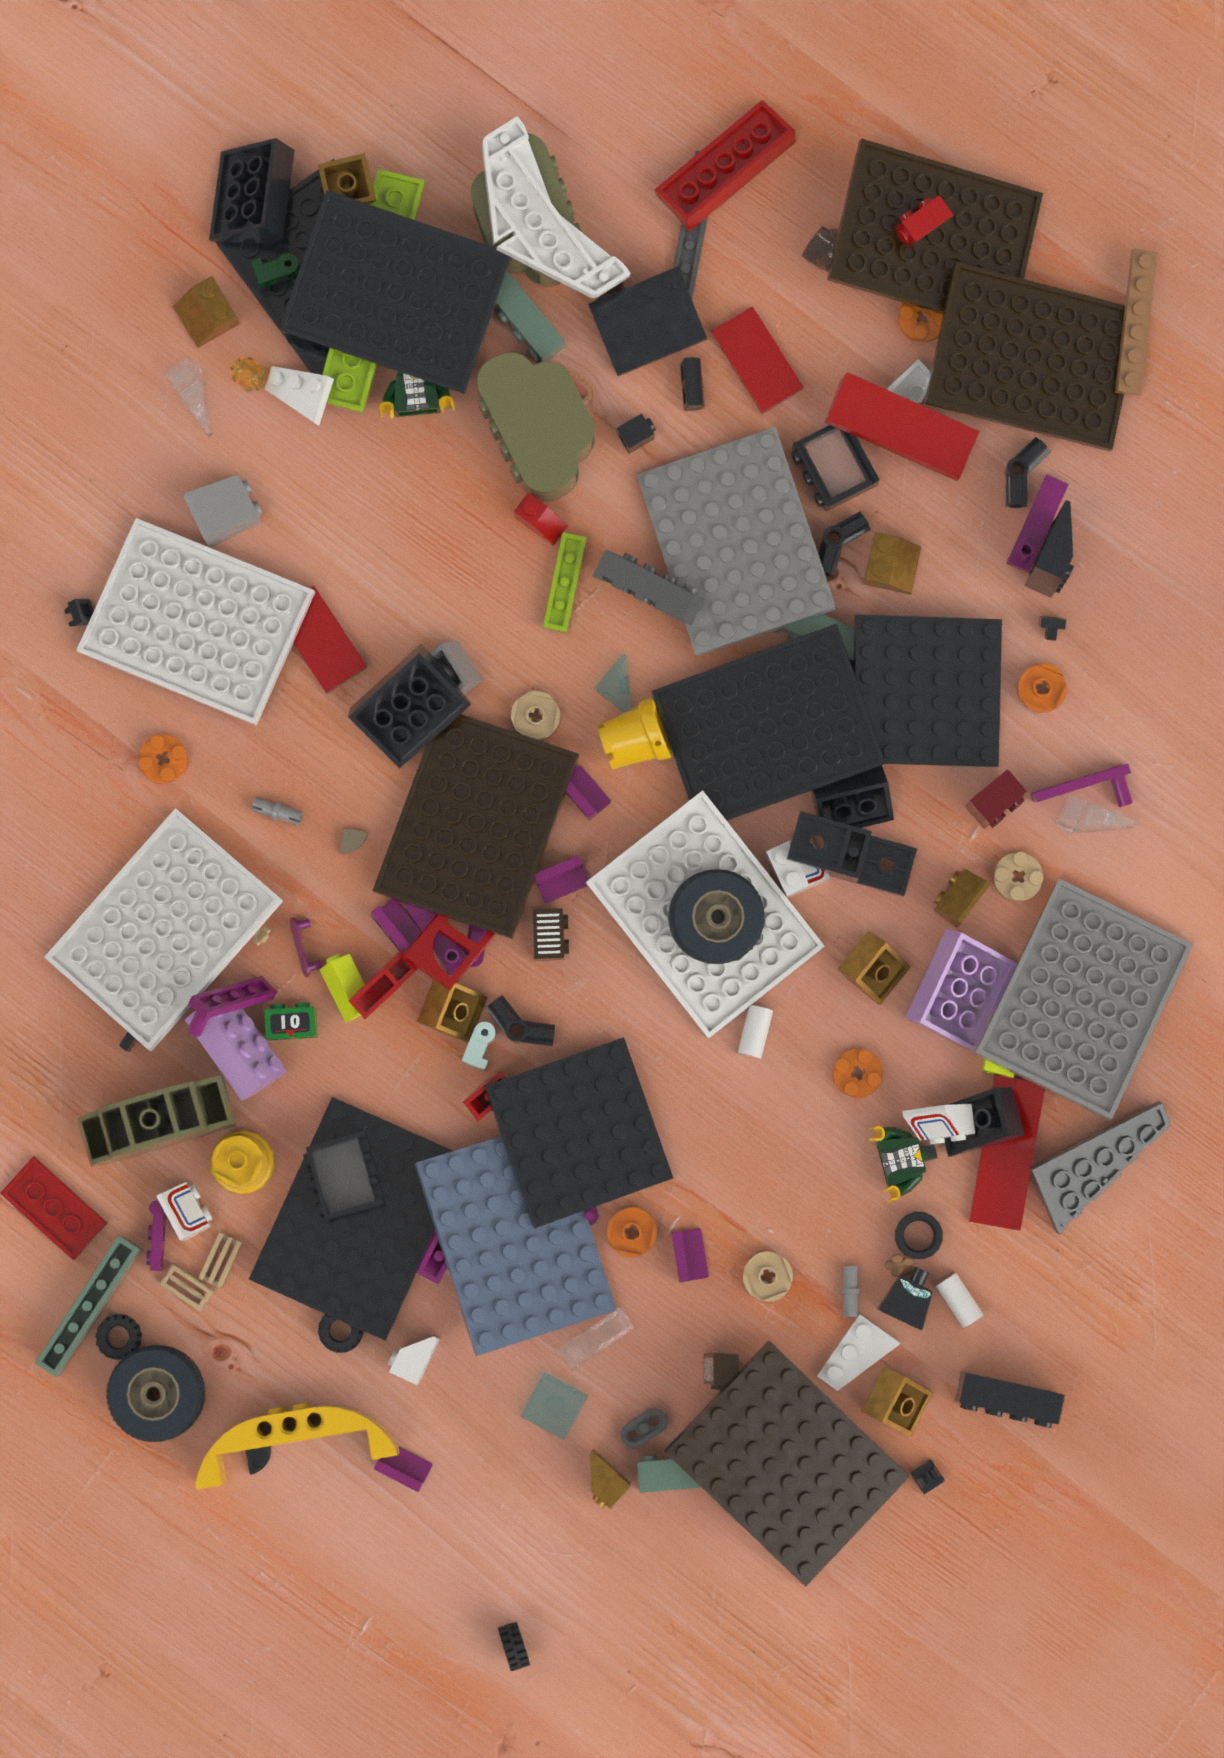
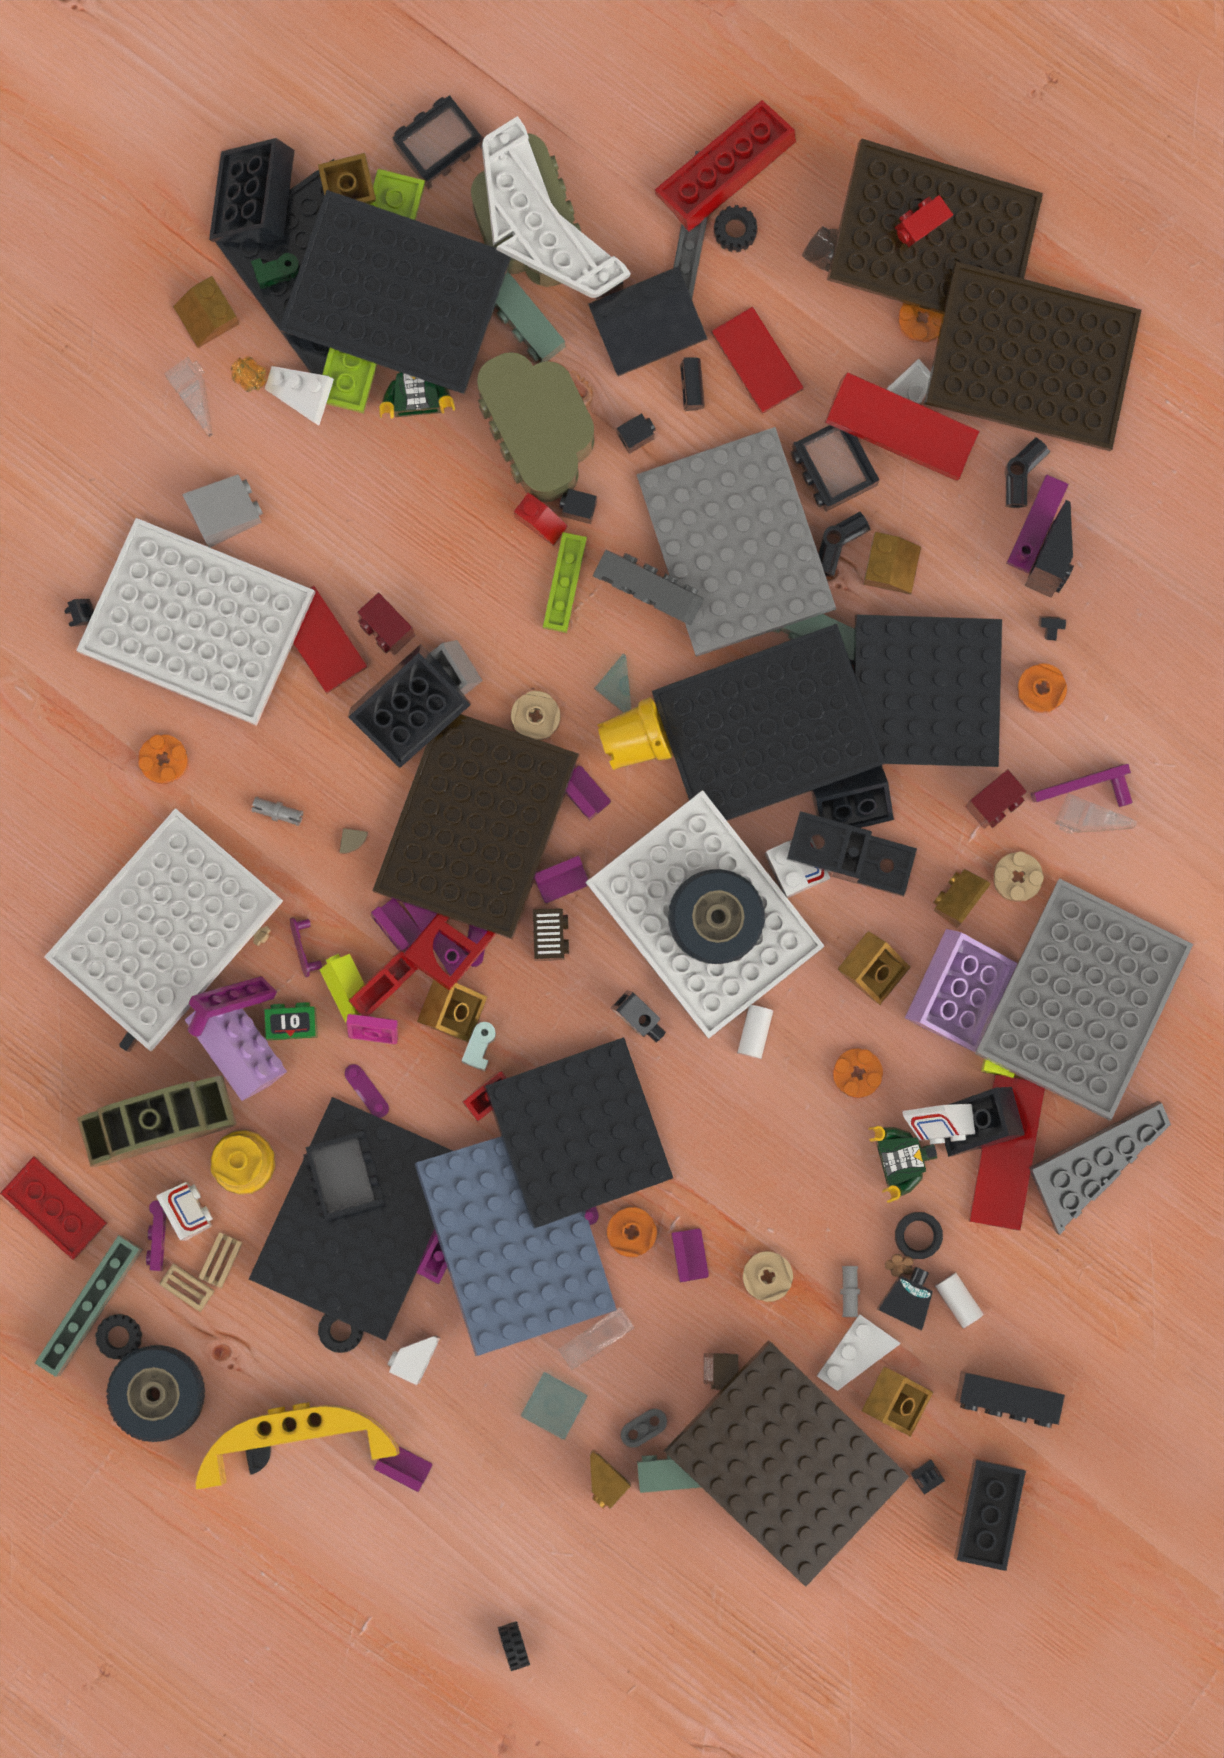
black piece [486,995,555,1046] -> none
medium nougat plate [1115,248,1158,396] -> none
none -> magenta piece [345,1064,389,1118]
none -> dark pink tile [346,1014,399,1044]
none -> dark red brick [357,592,415,656]
none -> window [392,95,484,190]
none -> black brick [559,489,597,524]
none -> torso [611,990,666,1043]
none -> black tyre [714,205,757,252]
none -> black brick [954,1458,1026,1571]

